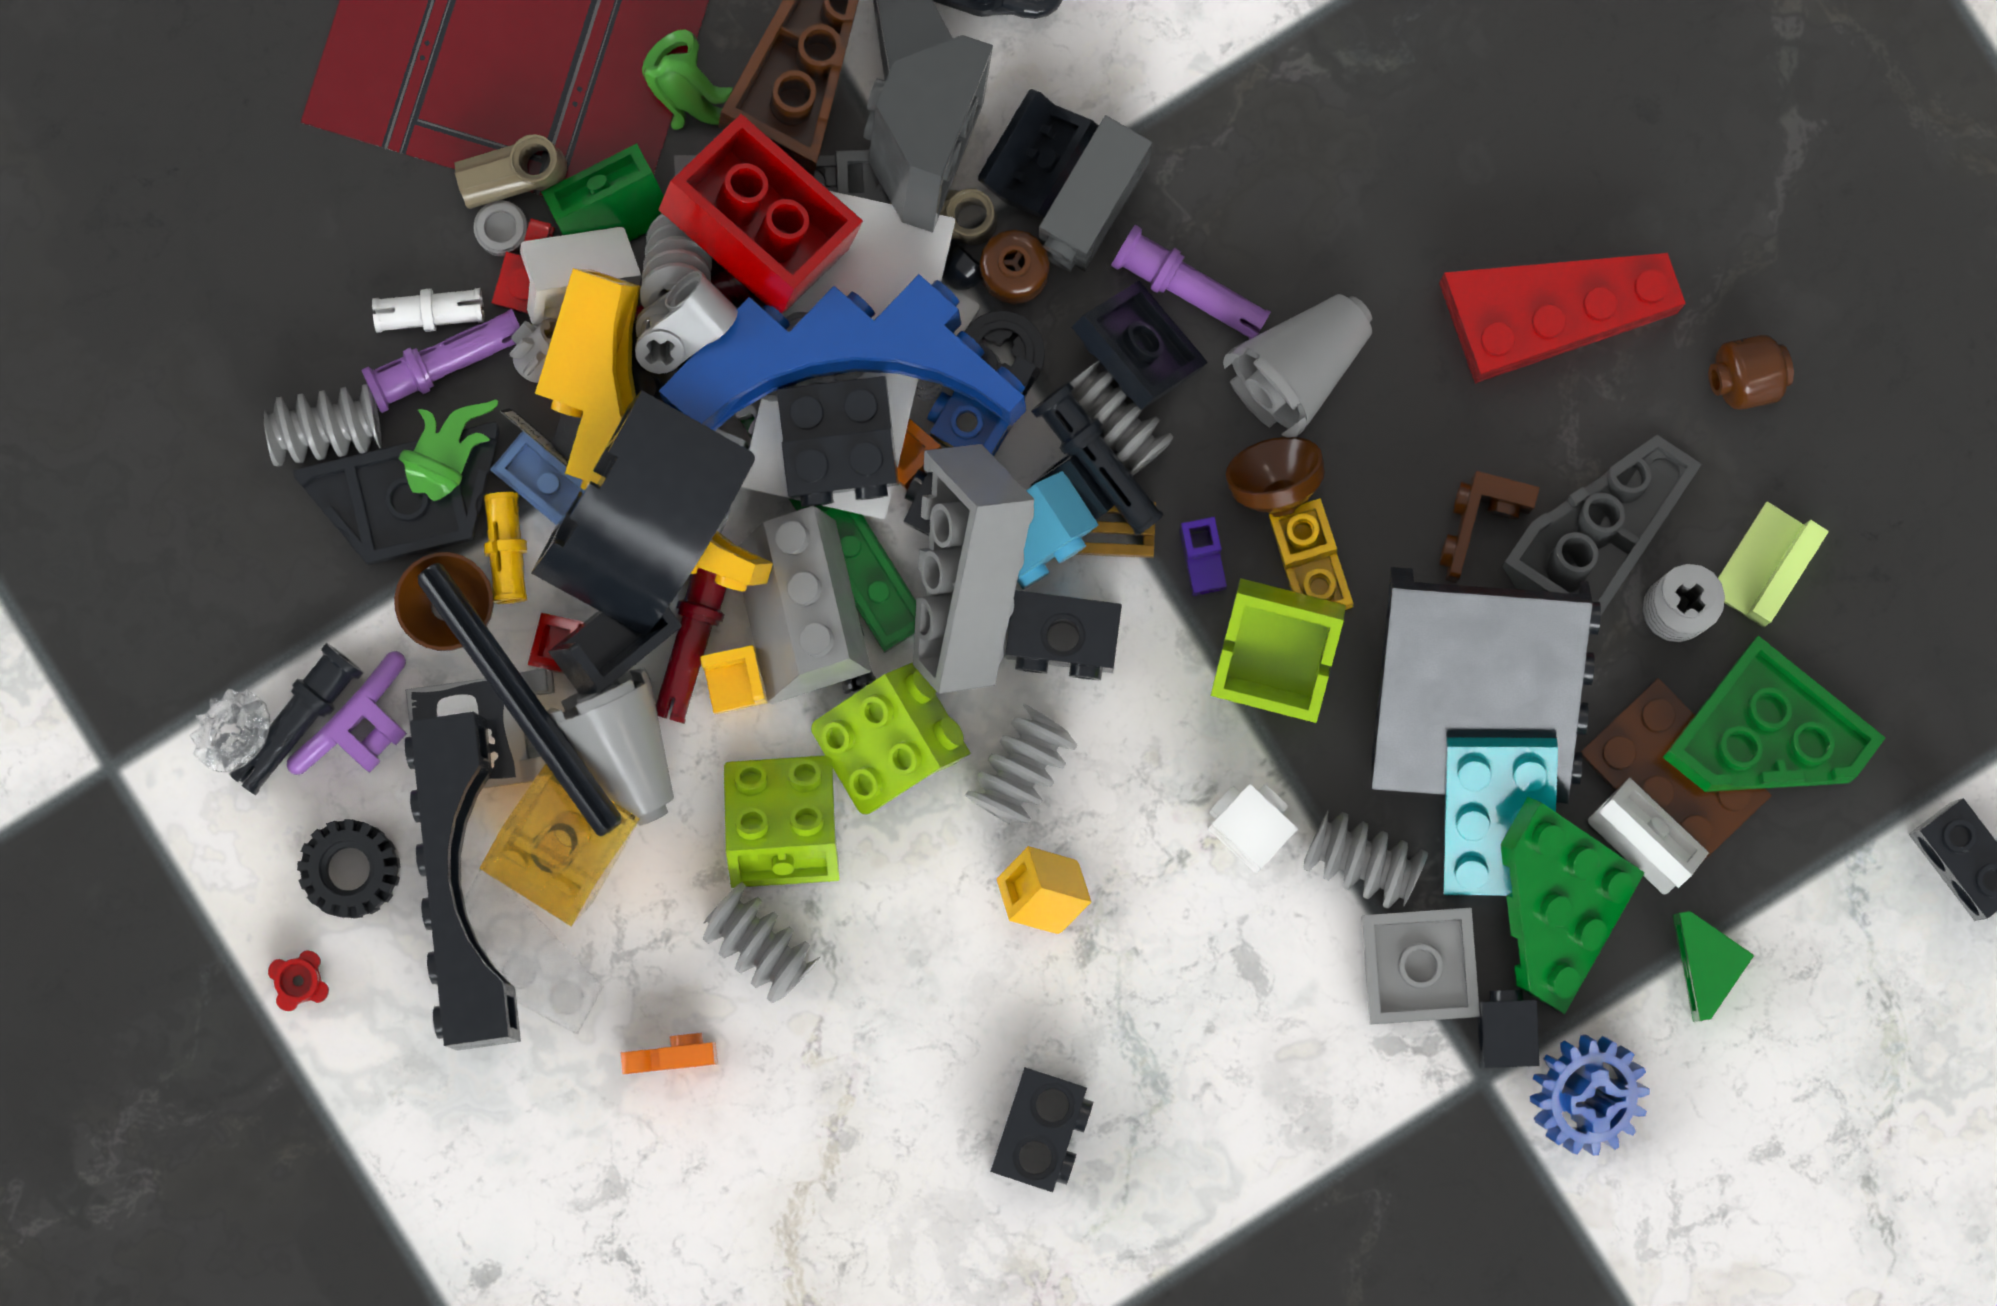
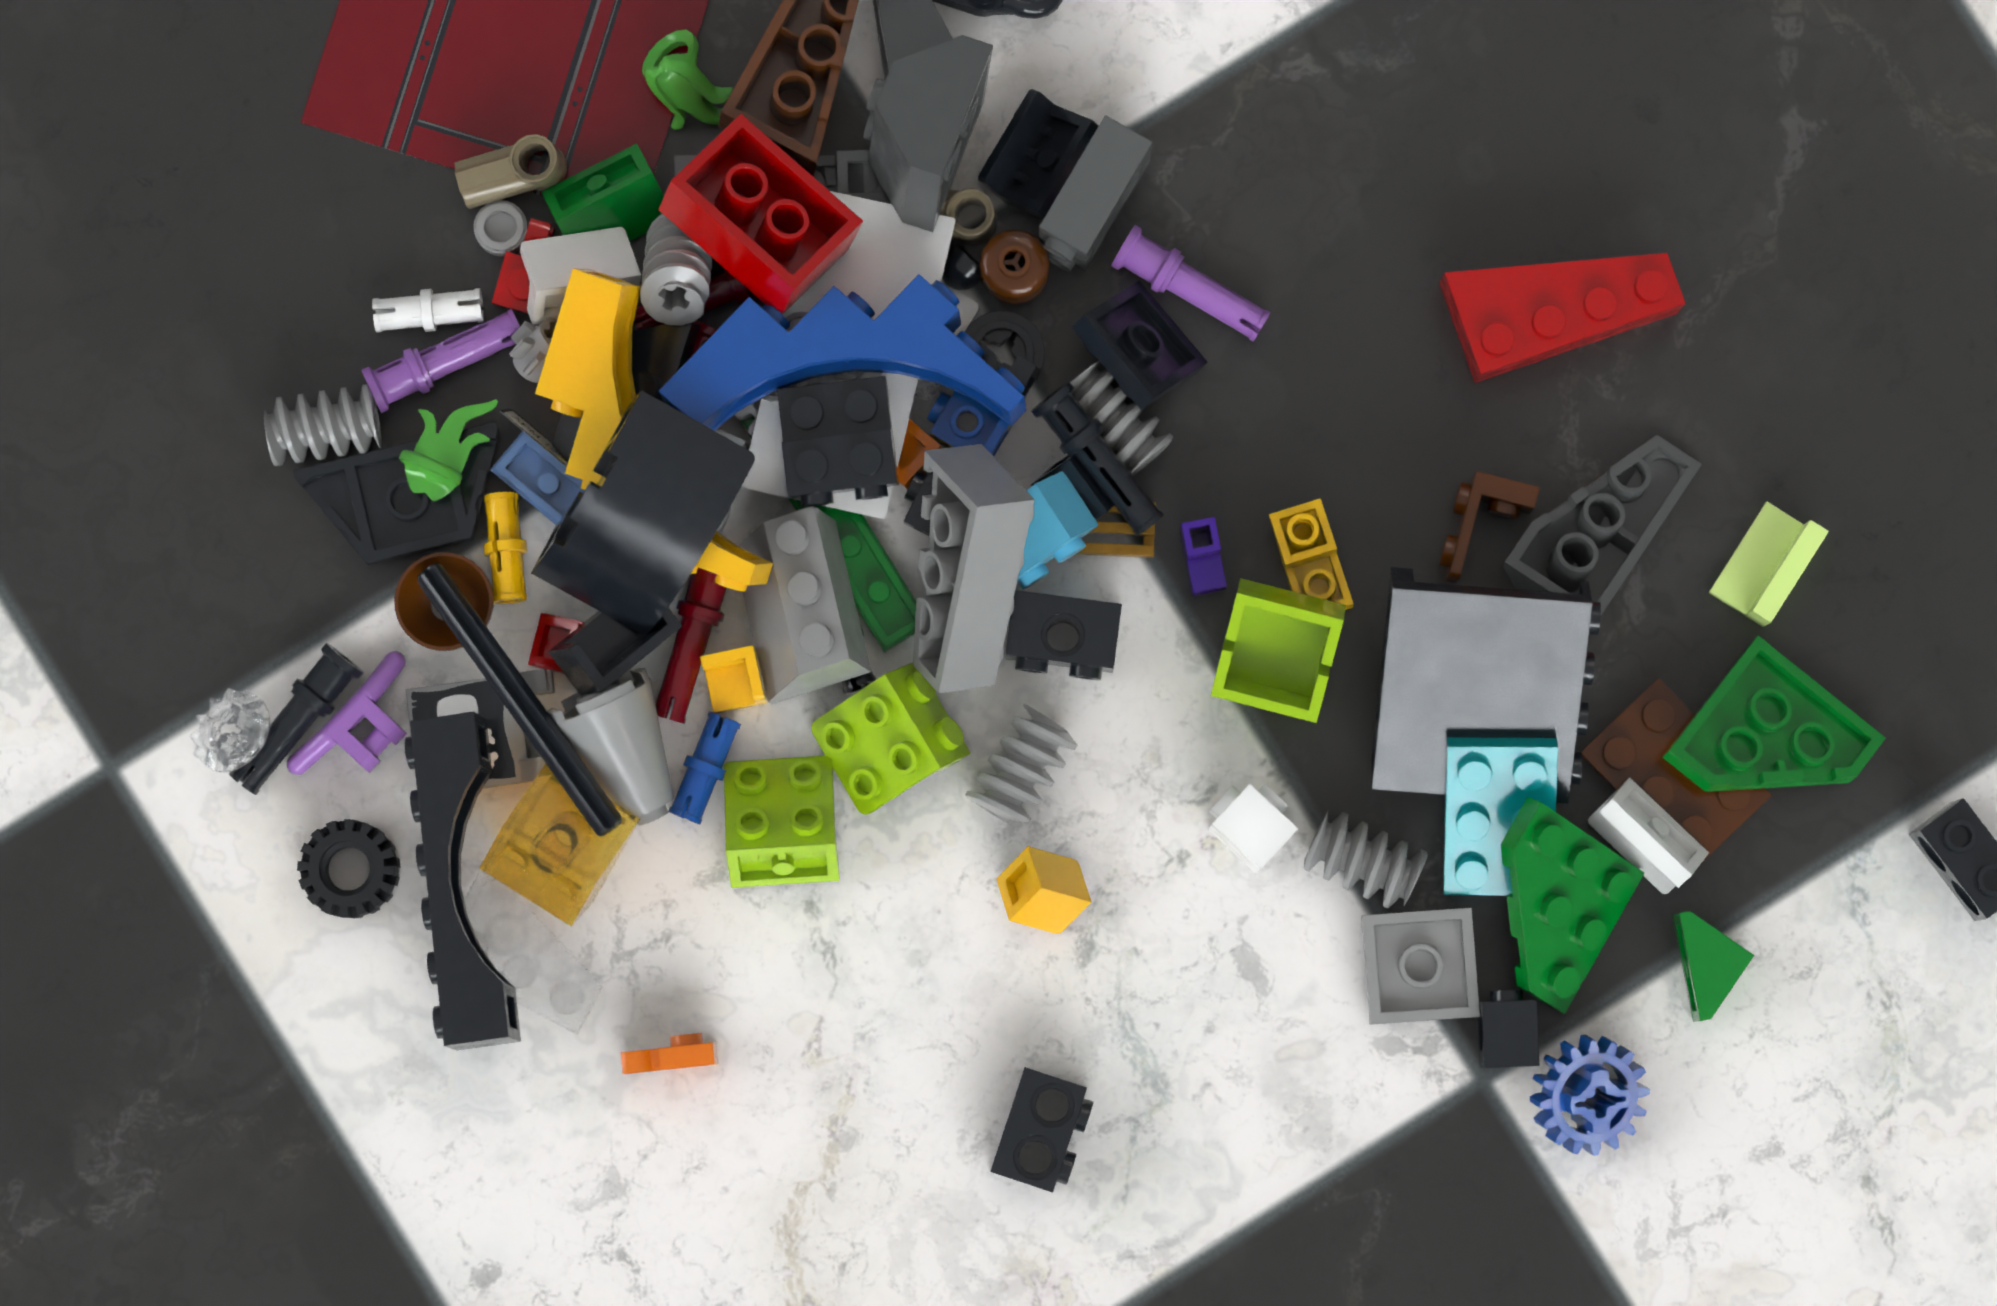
red plate [268,950,329,1011] -> none
light grey piece [635,271,738,374] -> none
light grey piece [703,882,820,1003] -> none
light grey cone [1223,294,1372,438] -> none
reddish brown piece [1226,437,1325,517] -> none
light grey piece [1642,564,1725,642] -> none
reddish brown head [1708,335,1794,410] -> none
none -> blue pin [668,711,741,825]

